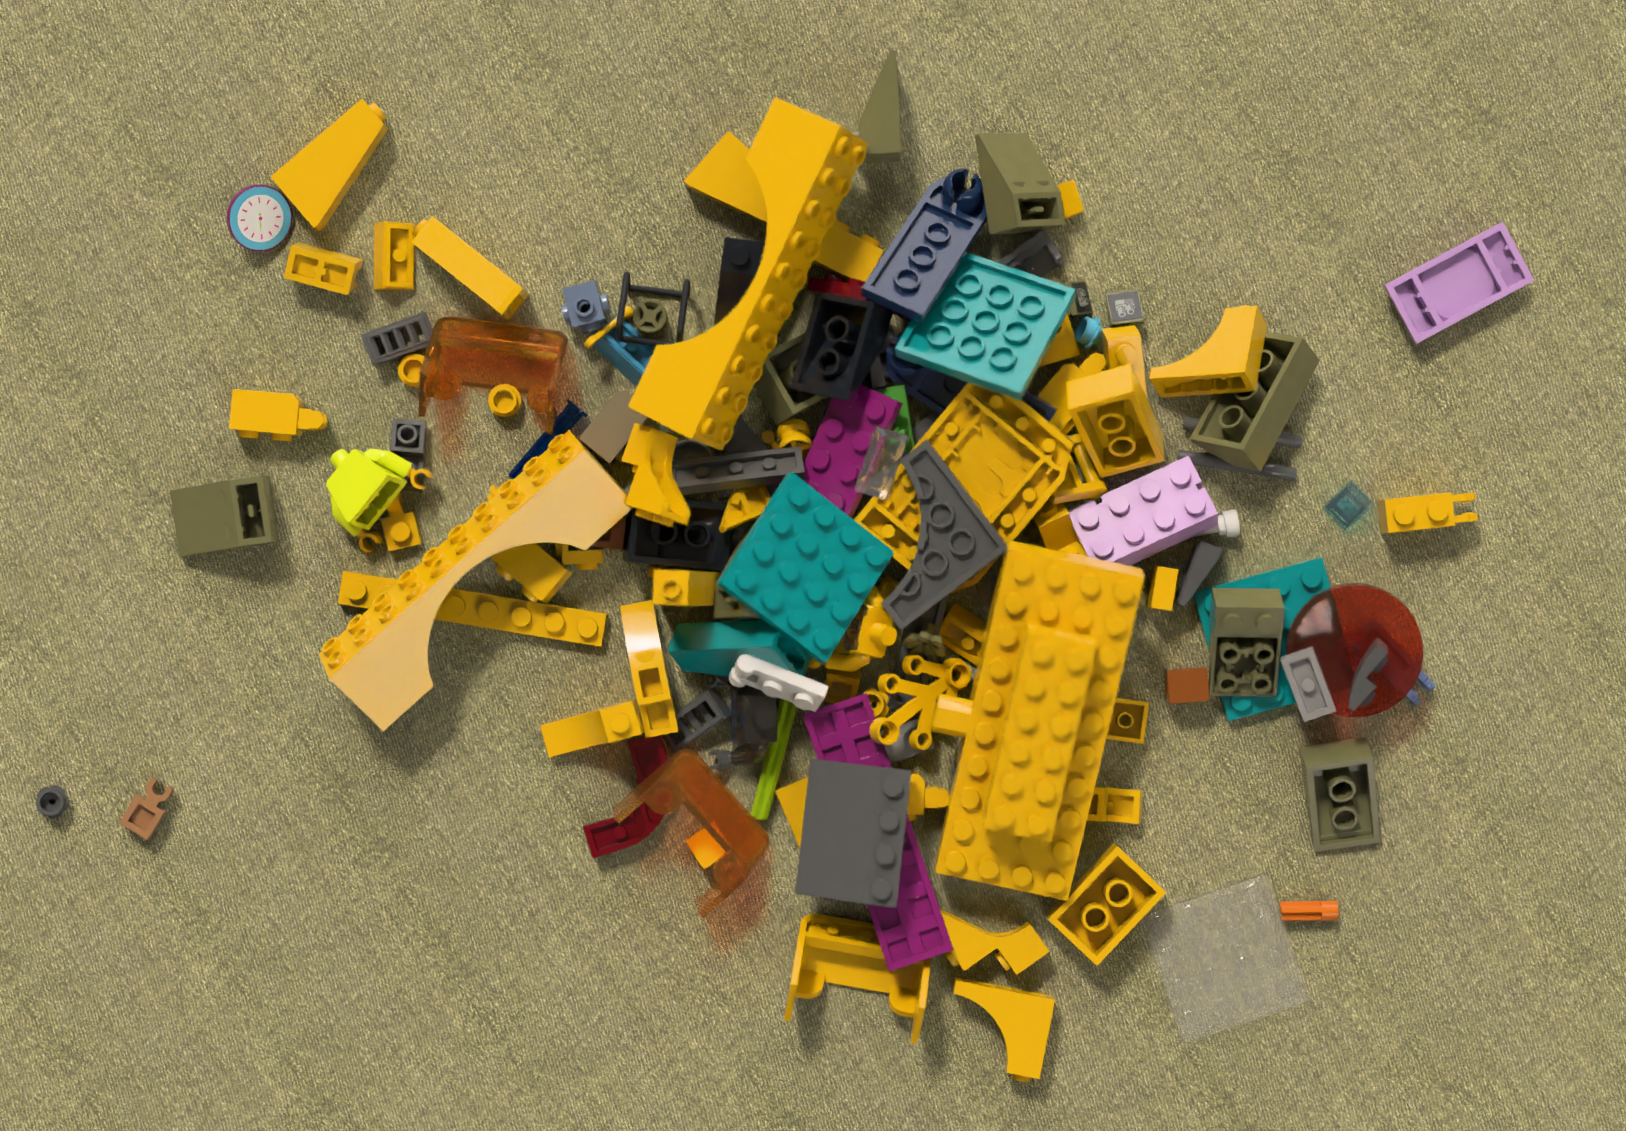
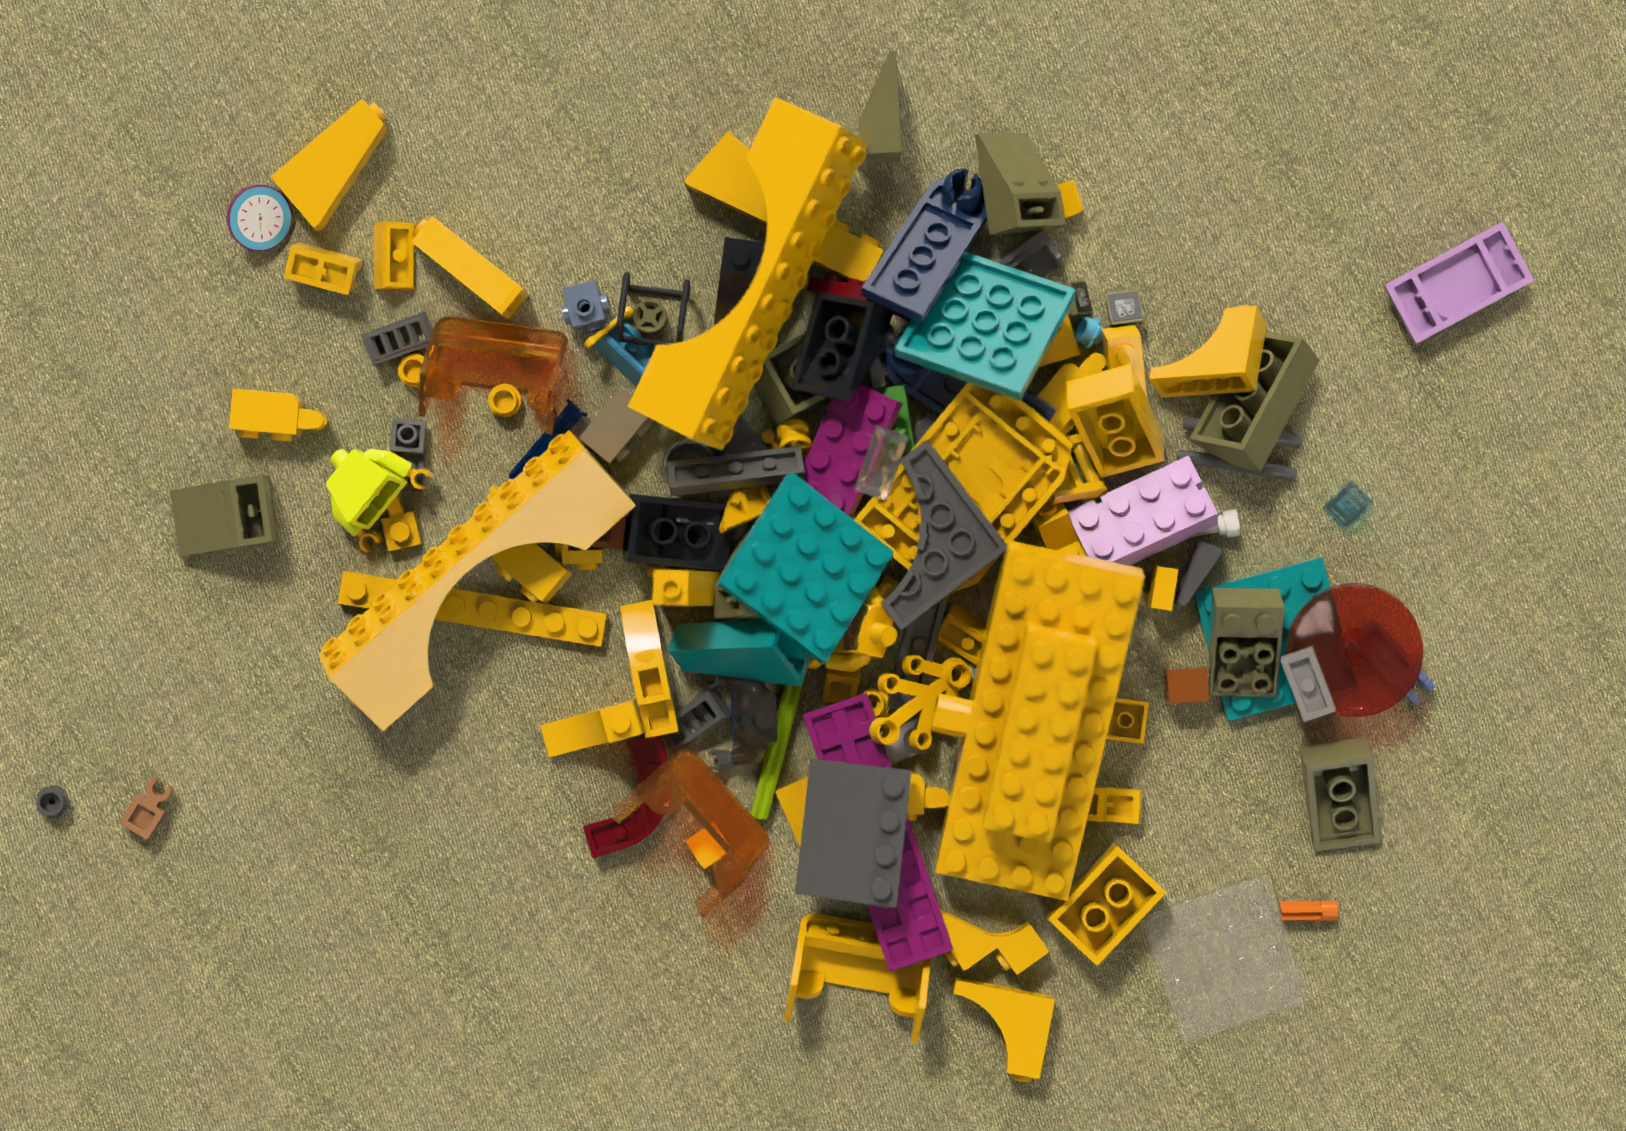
yellow arch [621,423,690,527] -> none
white plate [729,654,829,712] -> none
olive plant [902,622,945,658] -> none
dark grey slope [1348,637,1389,712] -> none
yellow hinge [1377,492,1478,534] -> none

